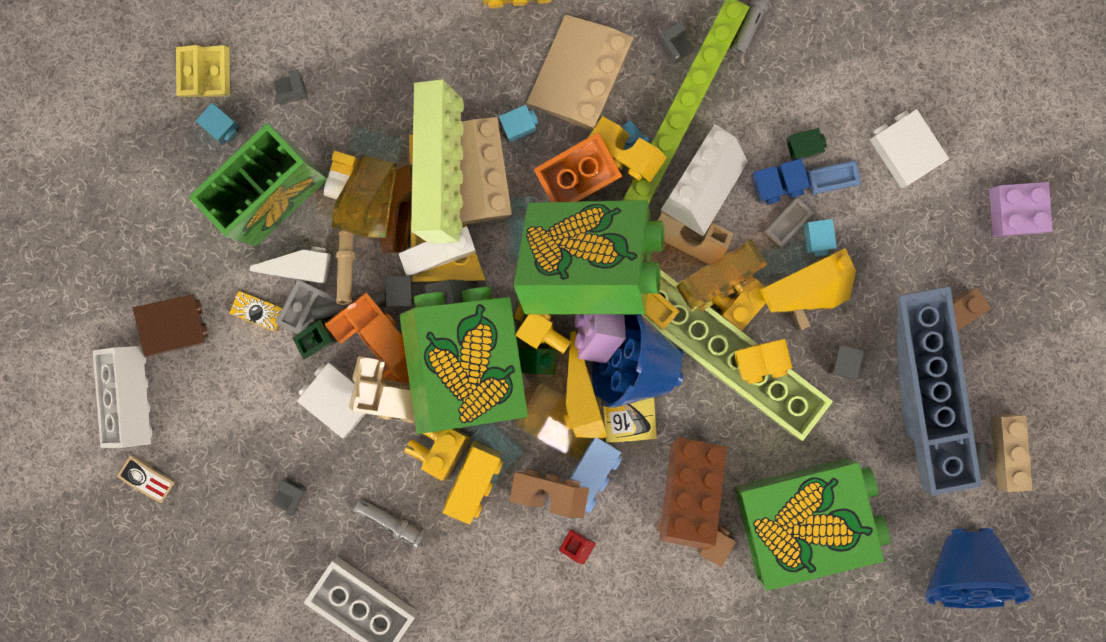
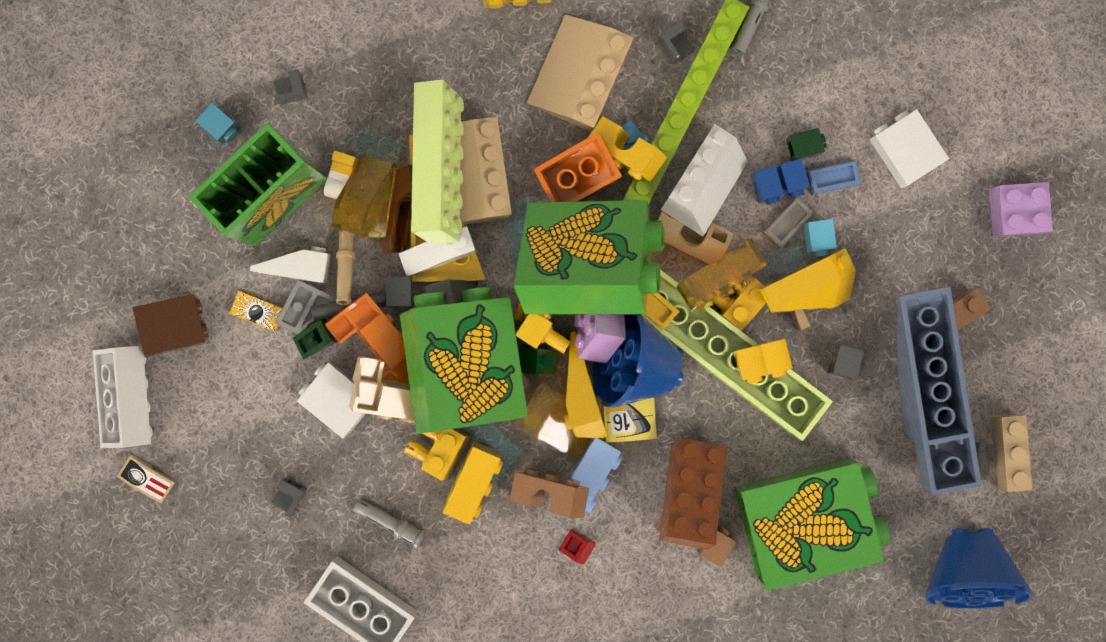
light yellow slope [176,45,230,97] -> none
medium azure brick [499,105,538,143] -> none

